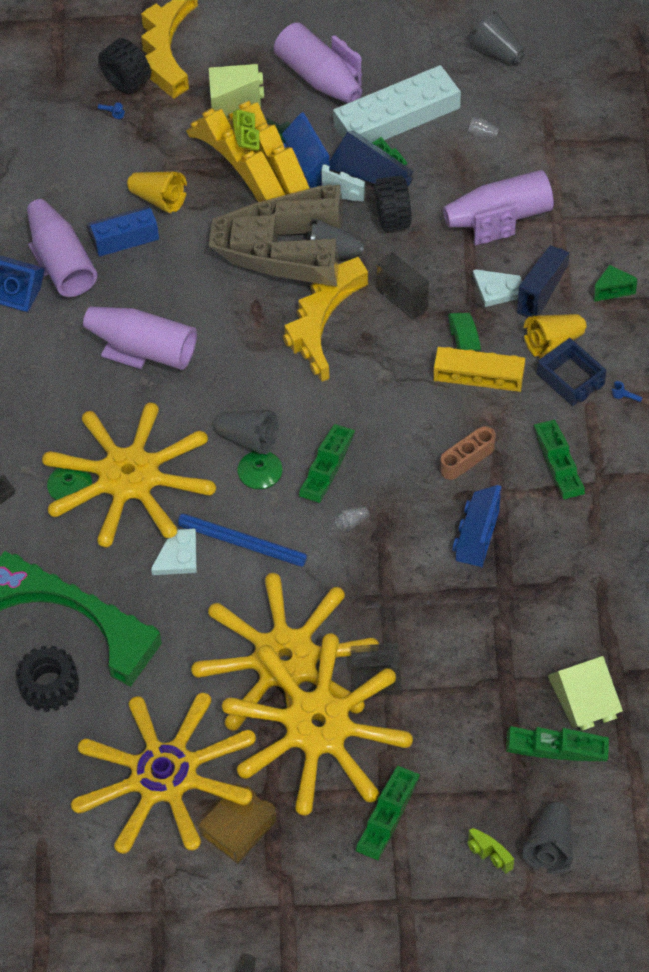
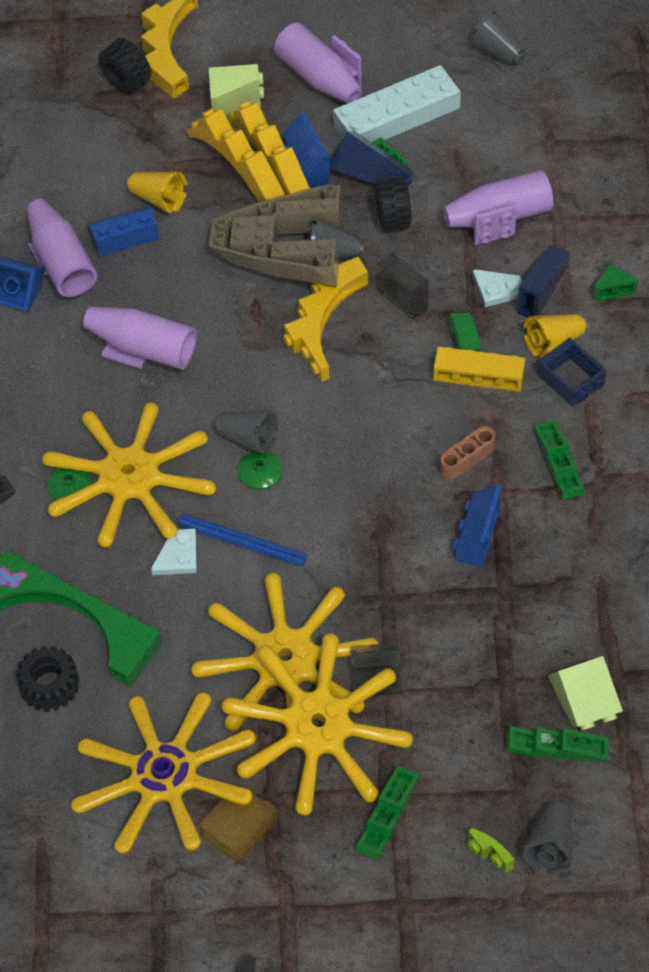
blue hand [98,102,125,119] -> none
lime slope [233,109,259,151] -> none
clear green hand [266,118,290,134] -> none
green slope [299,424,355,503] -> none
light aqua wing [322,165,365,201] -> none
clear cone [334,505,369,532] -> none
clear cone [468,116,499,139] -> none
blue hand [611,381,643,402] -> none

